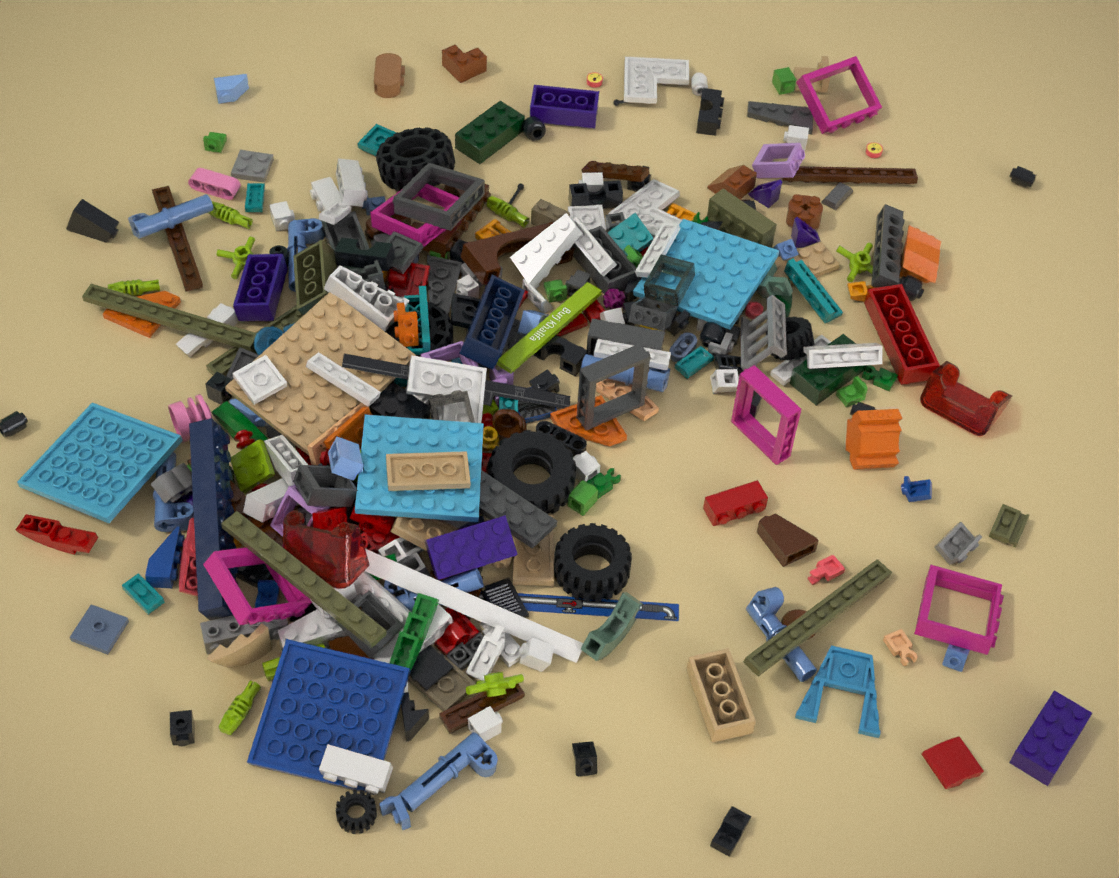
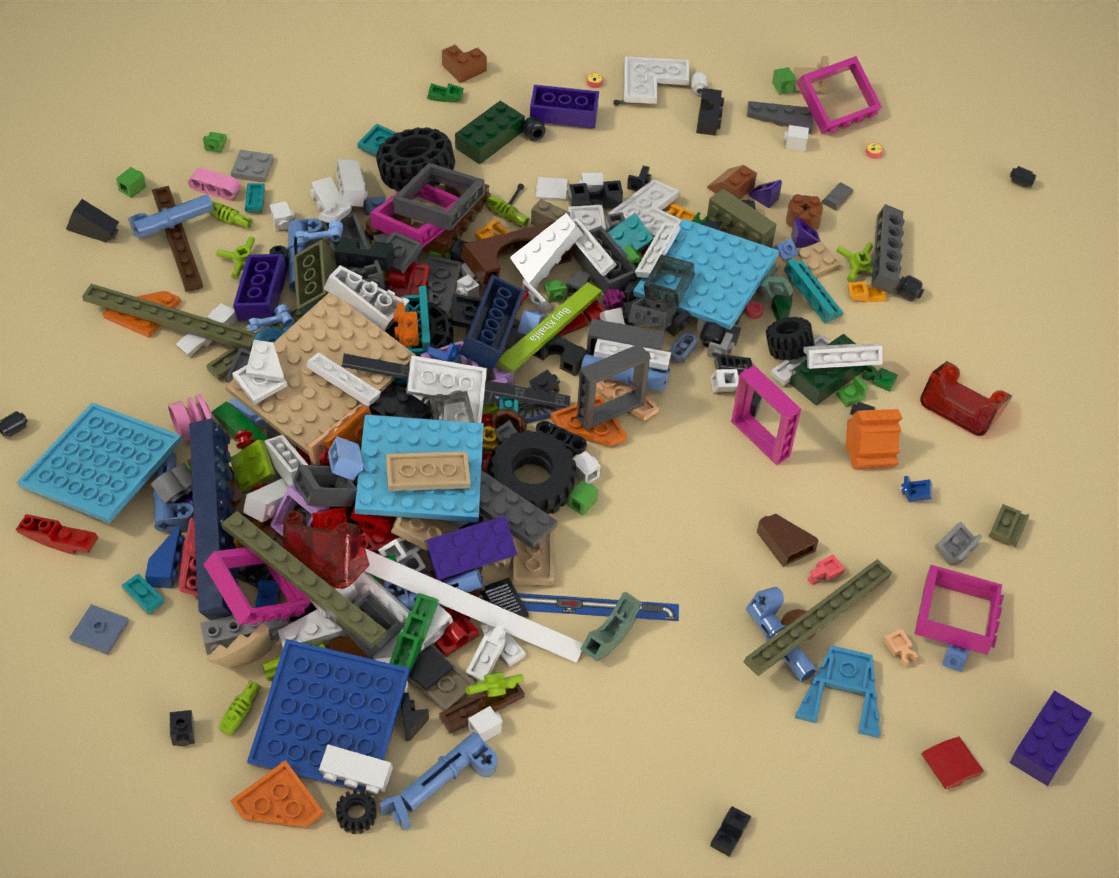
lime hinge [108,279,160,296] -> none
black brick [205,372,232,405] -> none
light blue slope [214,74,249,104] -> none
medium nougat brick [374,53,405,98] -> none
dark grey slope [446,632,484,670] -> none
white brick [519,637,554,672] -> none
black tyre [554,523,632,602] -> none
black bracket [572,741,598,776] -> none
reddish brown plate [581,161,650,182] -> none
green plate [586,468,621,499] -> none
teal plate [674,346,714,379] -> none
tan brick [686,648,756,743] -> none
red brick [703,480,768,526] -> none
light grey fence [741,295,787,371] -> none
lavender window [752,143,805,178] -> none
reddish brown plate [782,166,918,184] -> none
red brick [864,284,940,385] -> none
orange slope [899,225,941,283] -> none
none -> bright green brick [116,167,146,198]
none -> orange plate [230,760,325,828]
none -> white wing [246,340,284,382]
none -> light blue brick [247,304,294,332]
none -> light blue brick [296,220,343,244]
none -> green slope [427,83,464,102]
none -> blue bracket [427,343,459,362]
none -> dark grey plate [494,420,519,441]
none -> white piece [535,177,568,201]

